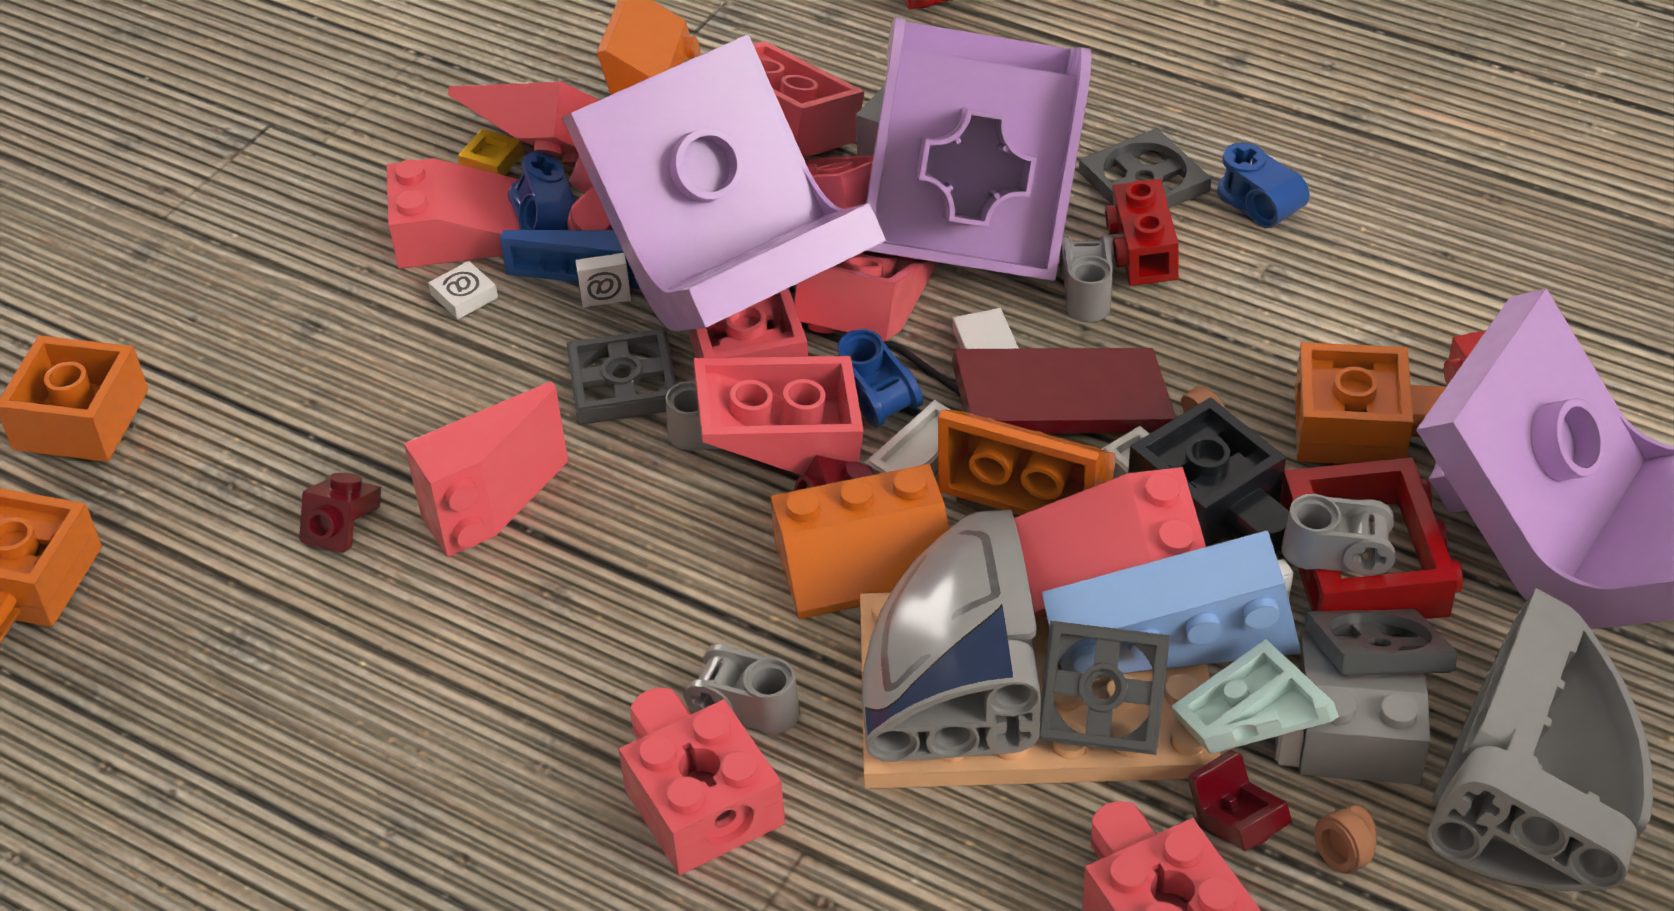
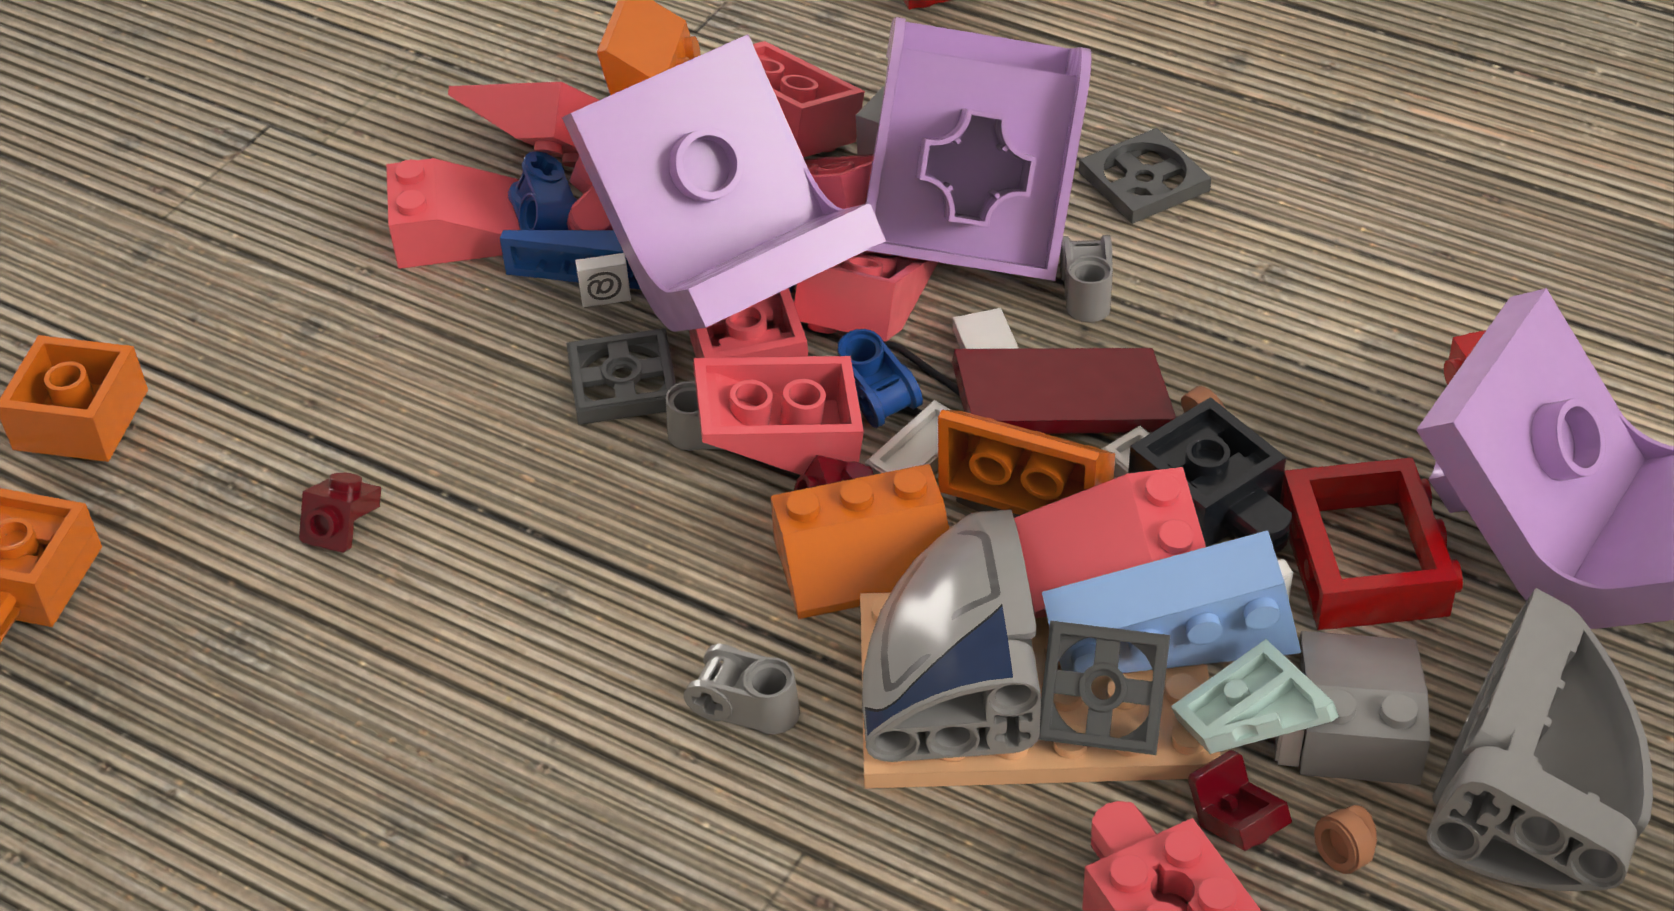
coral slope [404,381,568,557] -> none
white tile [428,261,498,320] -> none
yellow plate [457,129,524,176] -> none
coral brick [618,688,785,876] -> none
red brick [1105,178,1179,286] -> none
blue piece [1217,142,1310,228] -> none
light grey piece [1281,494,1395,576] -> none
orange brick [1295,342,1446,464] -> none
dark grey piece [1305,609,1458,676] -> none

